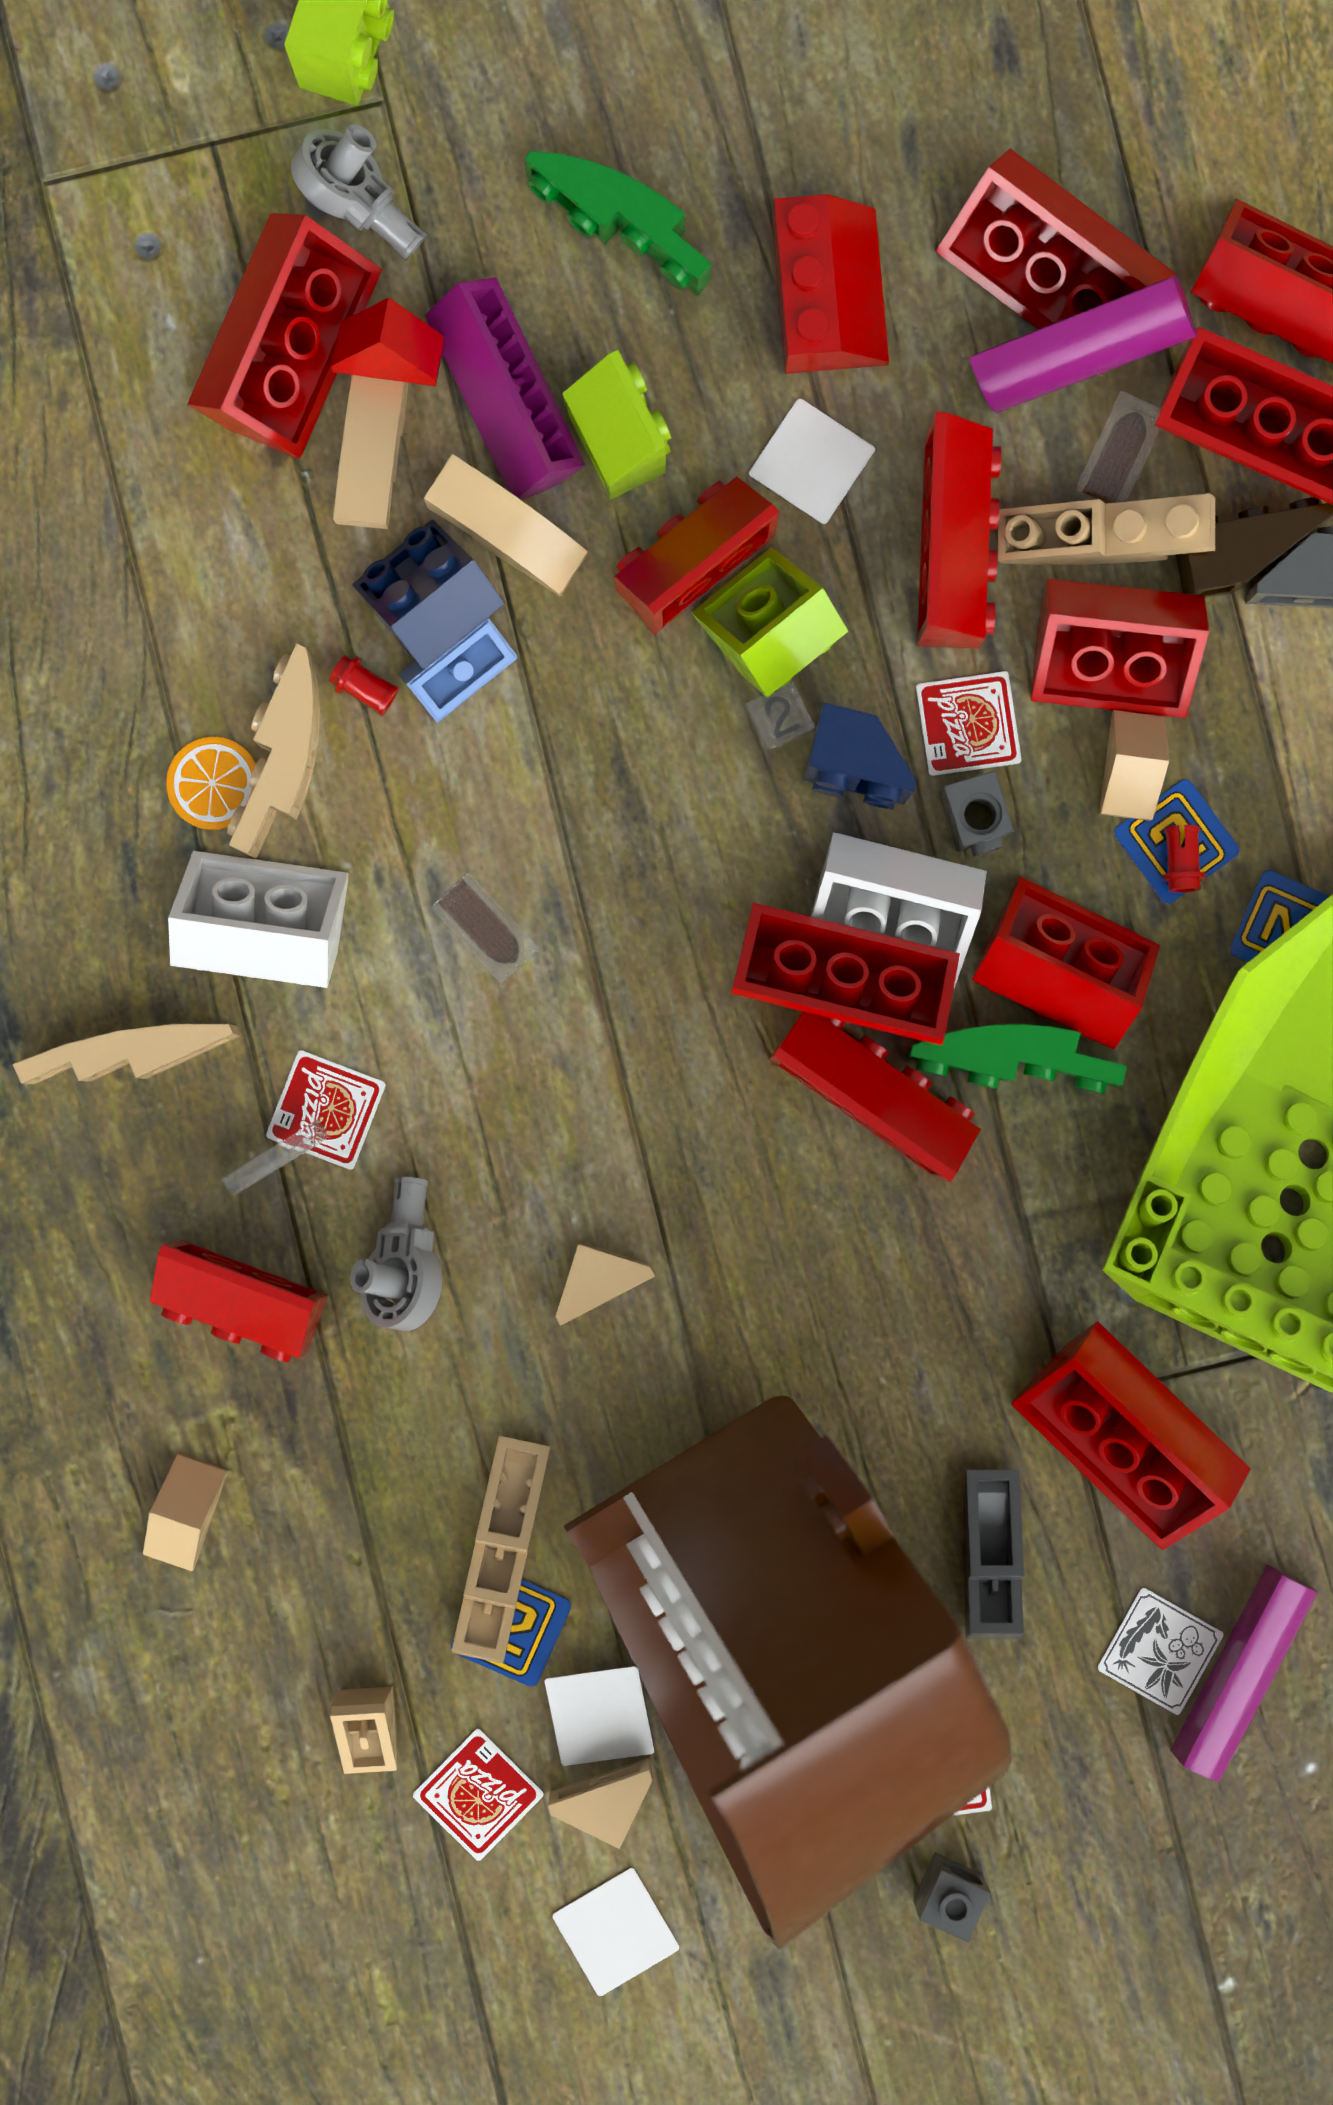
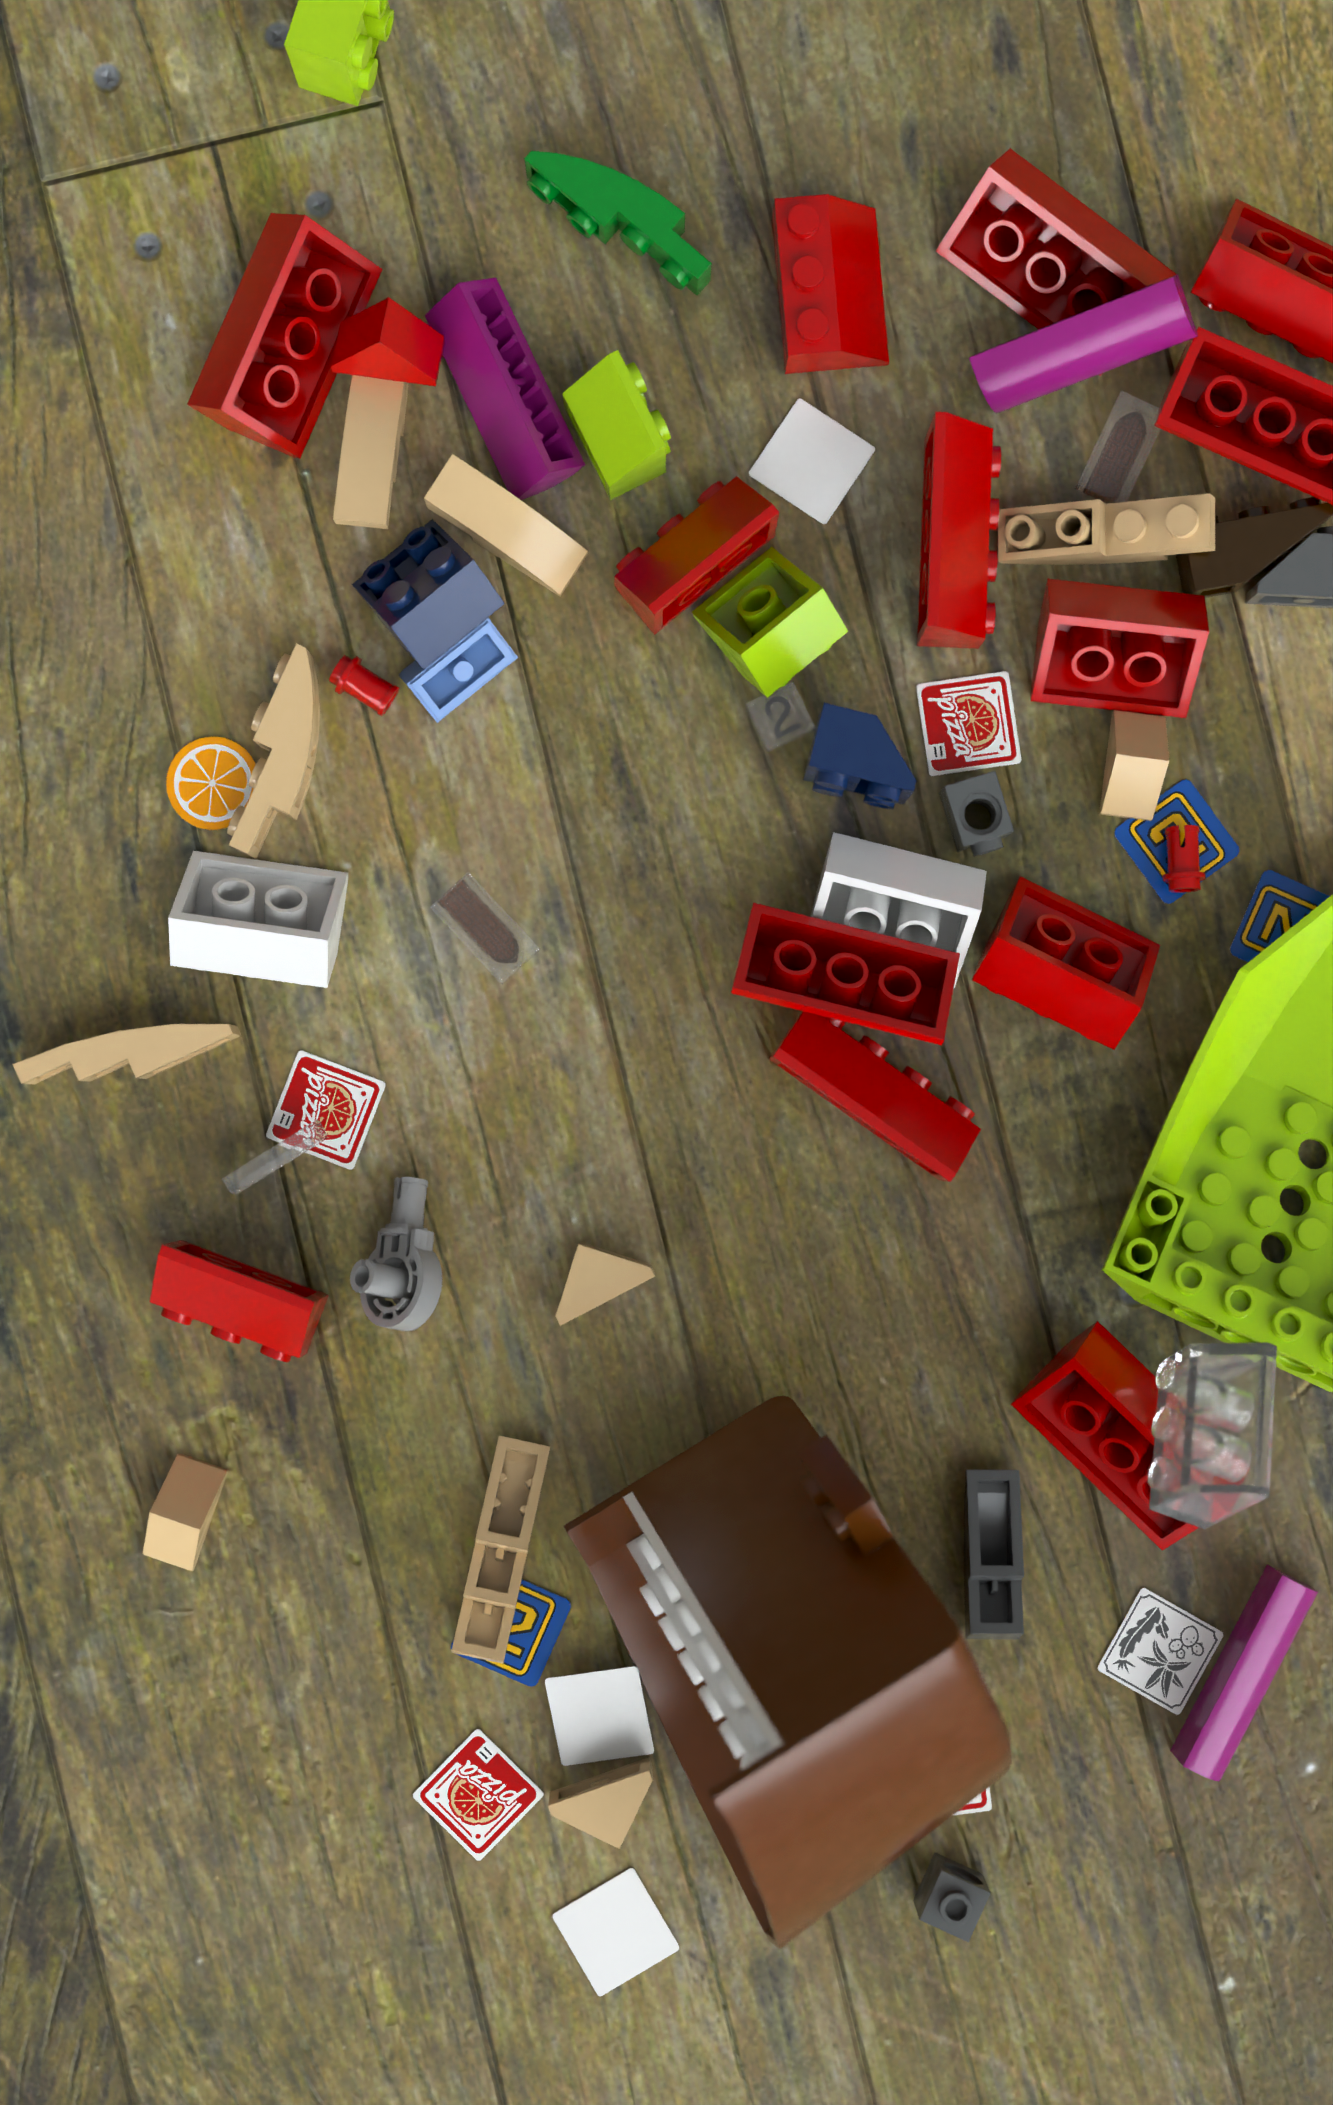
light grey pin [291,124,428,260] -> none
tan slope [330,1686,397,1774] -> none
green slope [906,1024,1127,1094] -> none
none -> clear slope [1148,1342,1277,1529]

